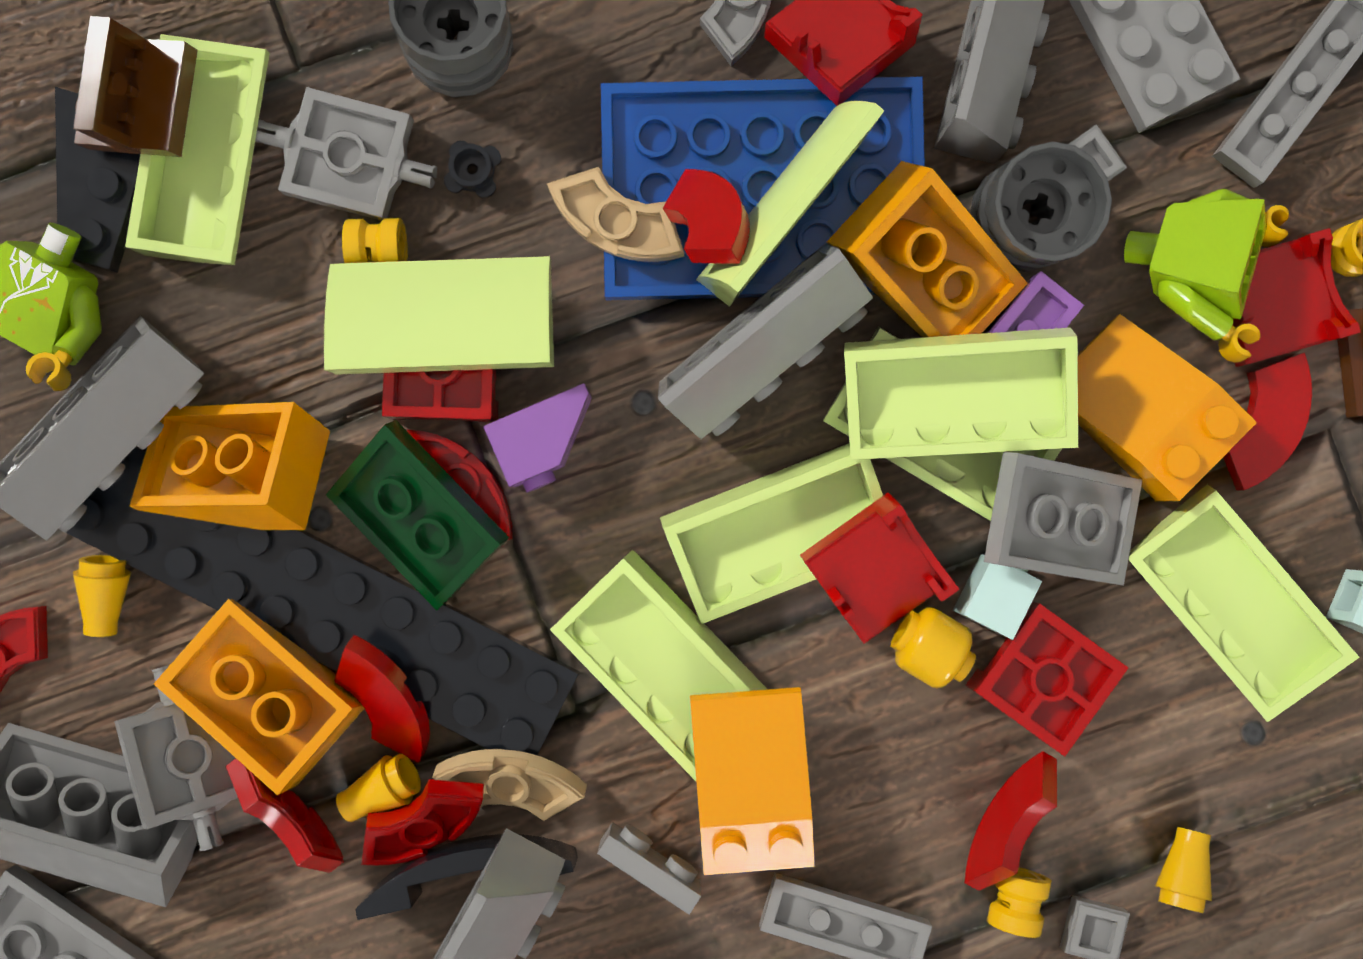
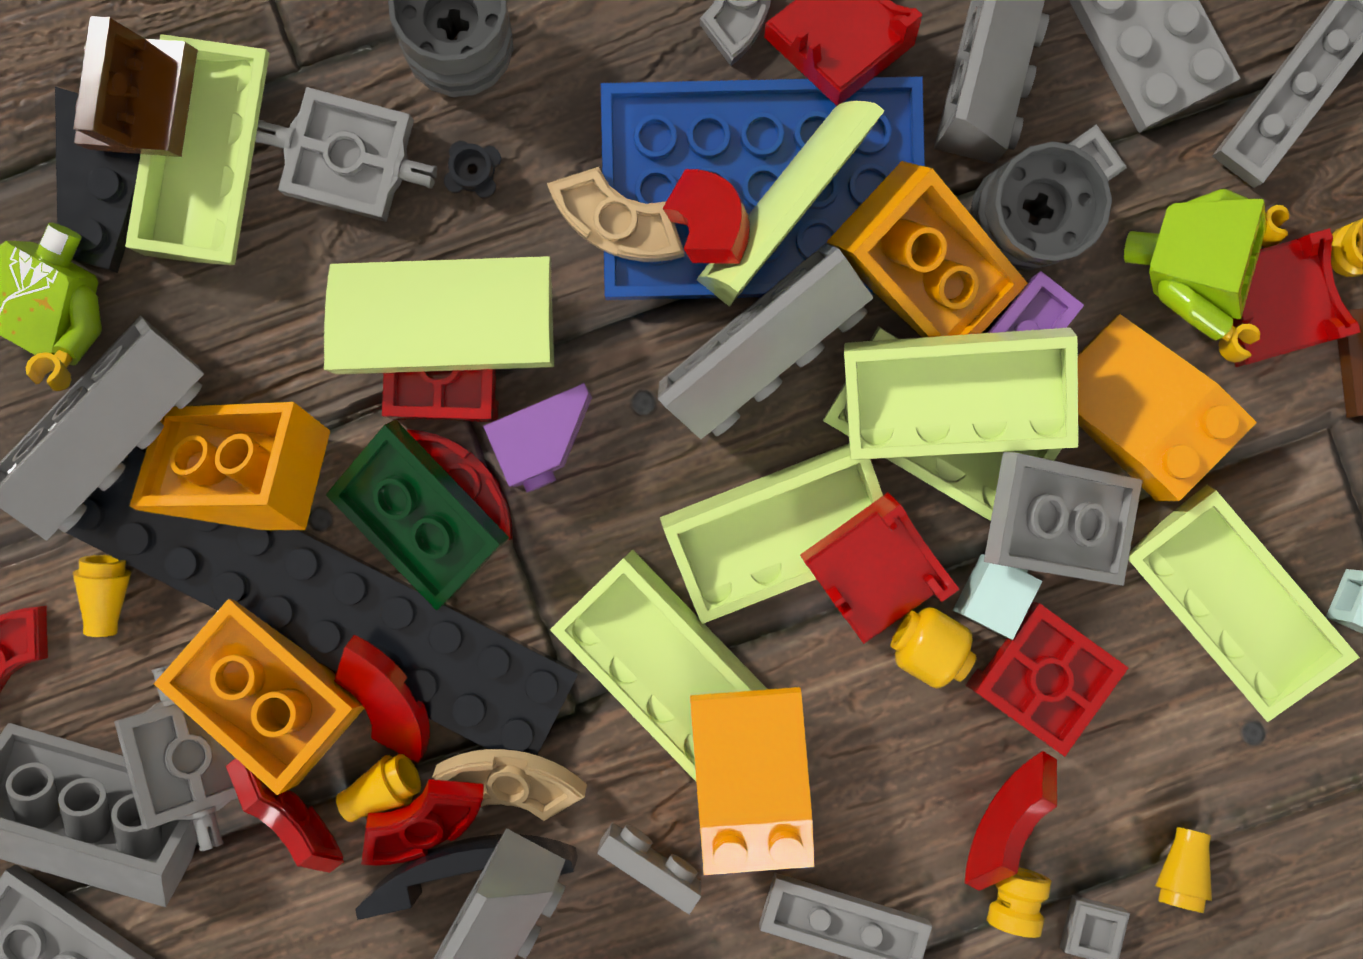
yellow wheel [342,218,408,263] -> none
red tile [1223,352,1312,491] -> none

